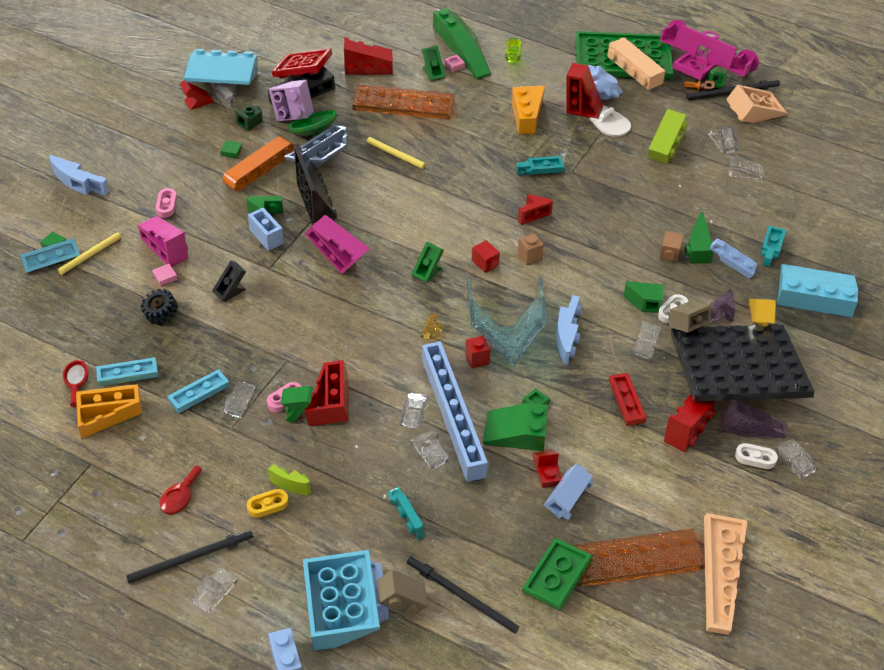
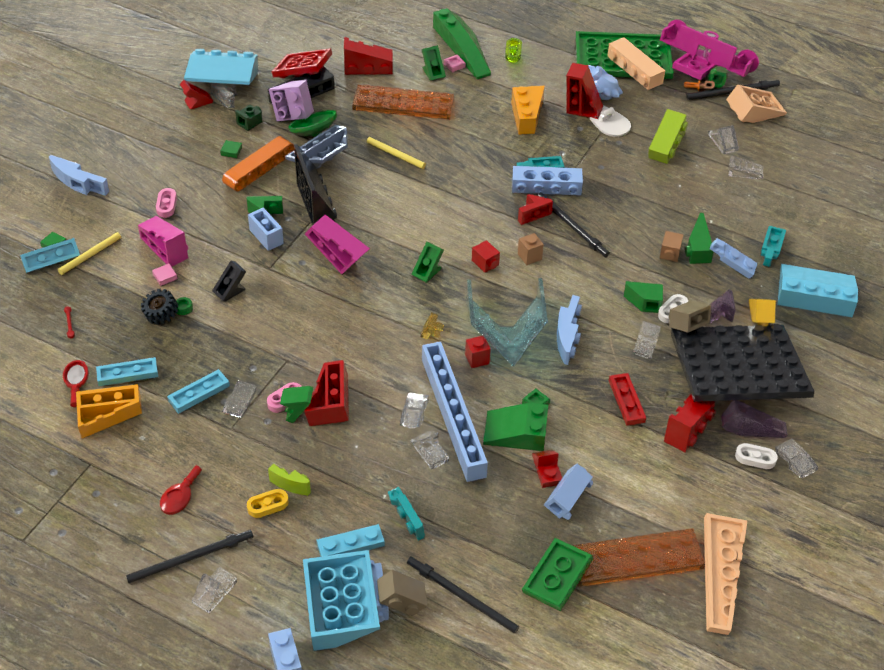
none -> red hinge [64,306,75,339]
none -> green tile [176,297,193,315]
none -> medium azure plate [316,524,385,557]
none -> light blue brick [512,166,583,195]
none -> black bar [537,192,610,258]

